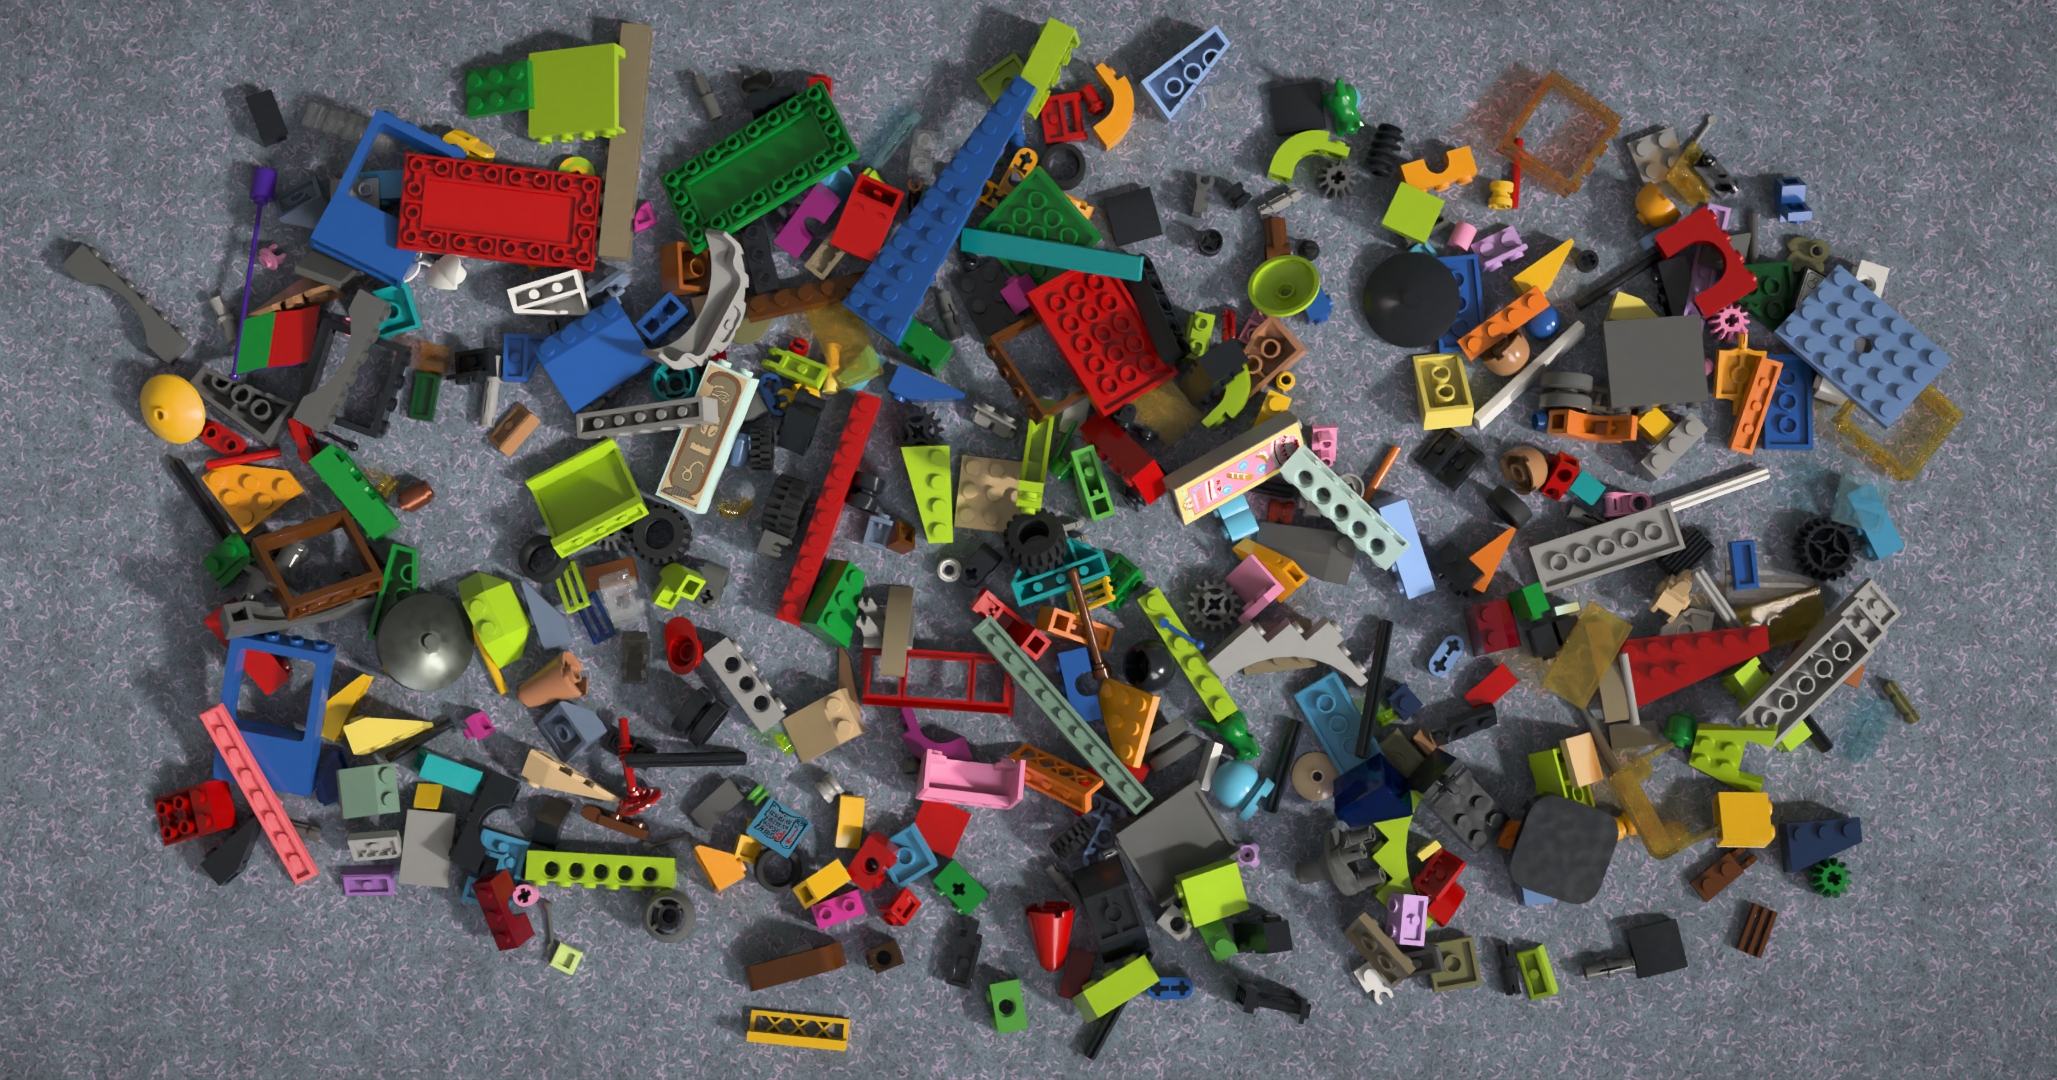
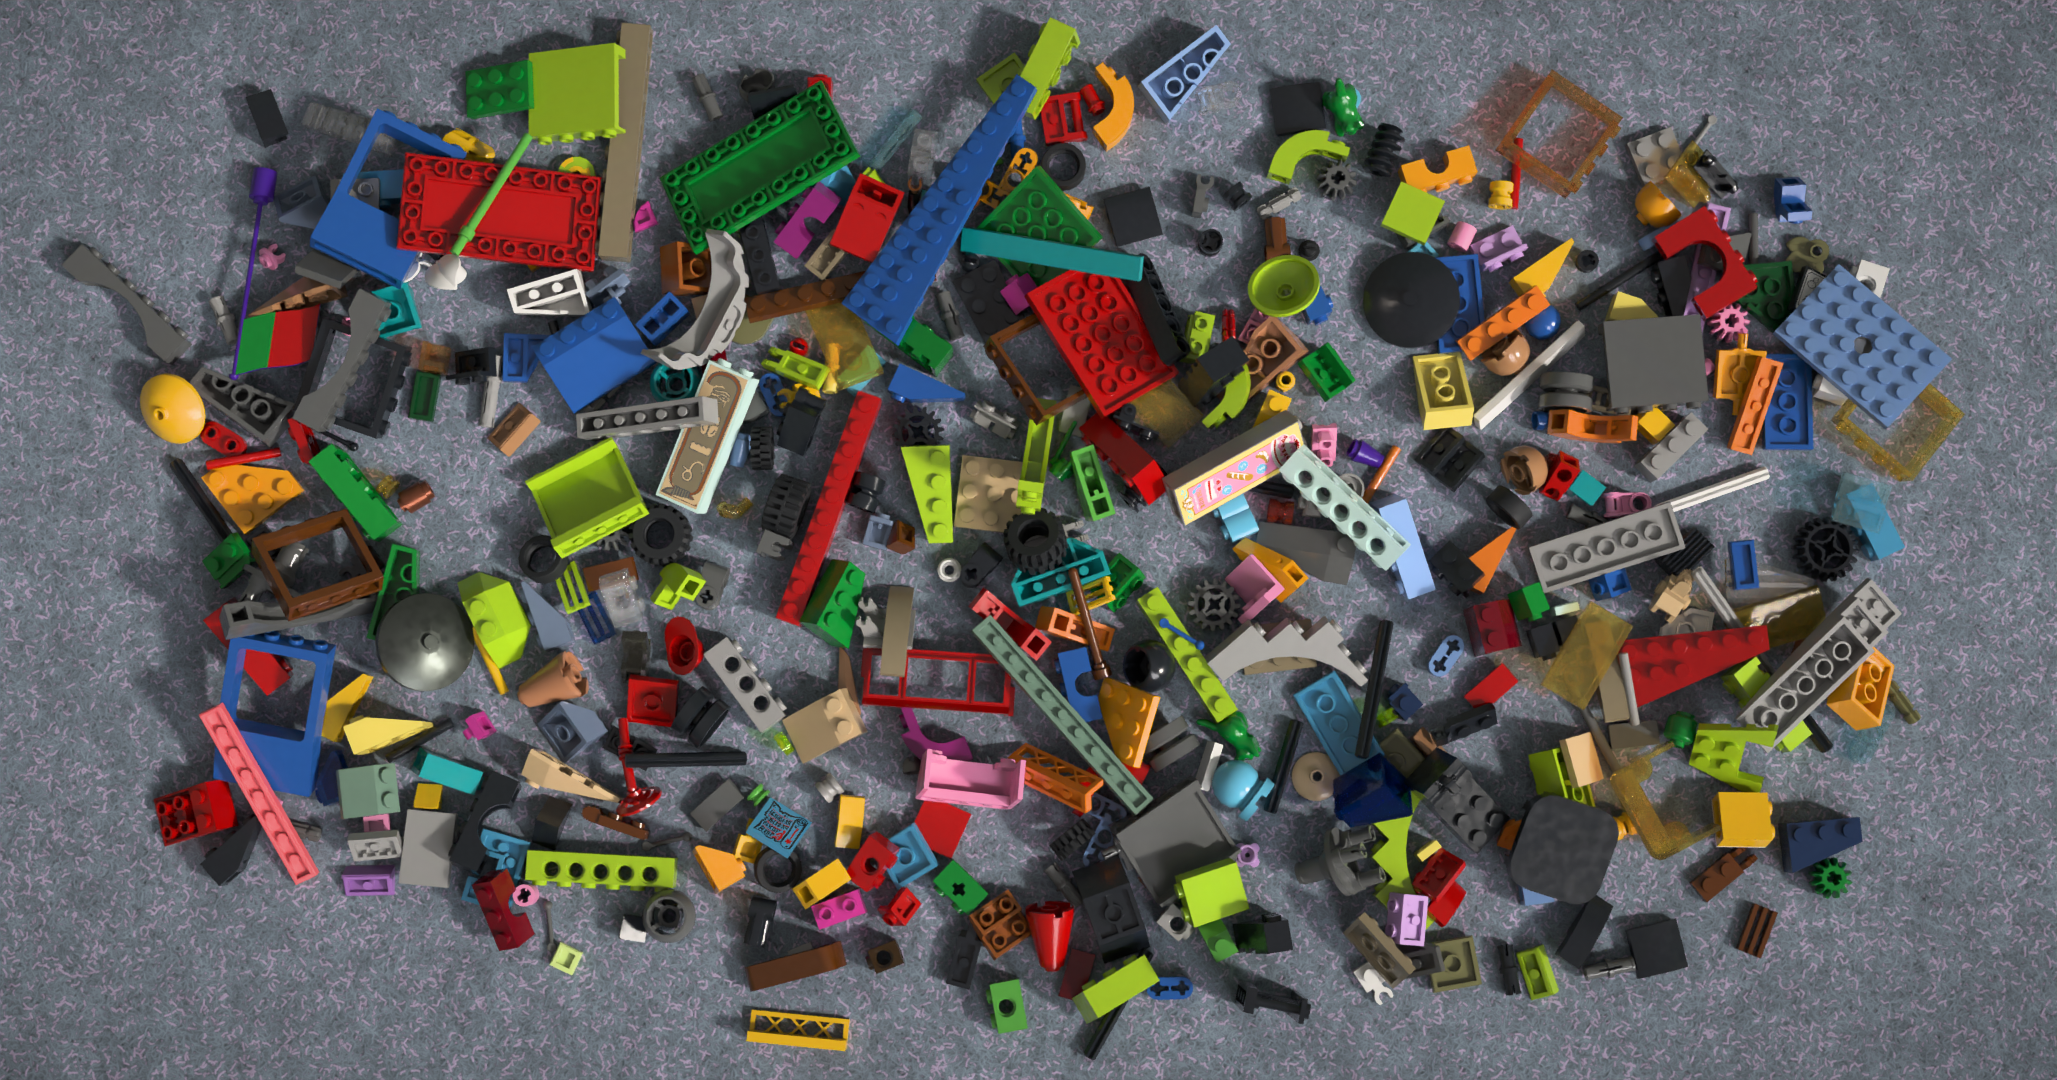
none -> bright pink plate [363,814,391,832]
none -> bright green bar [450,133,533,256]
none -> slope [619,913,647,942]
none -> red tile [627,674,679,727]
none -> black piece [743,895,777,948]
none -> dark orange slope [968,890,1031,961]
none -> green bracket [1297,342,1355,402]
none -> dark purple cone [1346,439,1384,468]
none -> black slope [1555,895,1614,969]
none -> blue bracket [1588,568,1632,601]
none -> light orange slope [1826,647,1894,731]

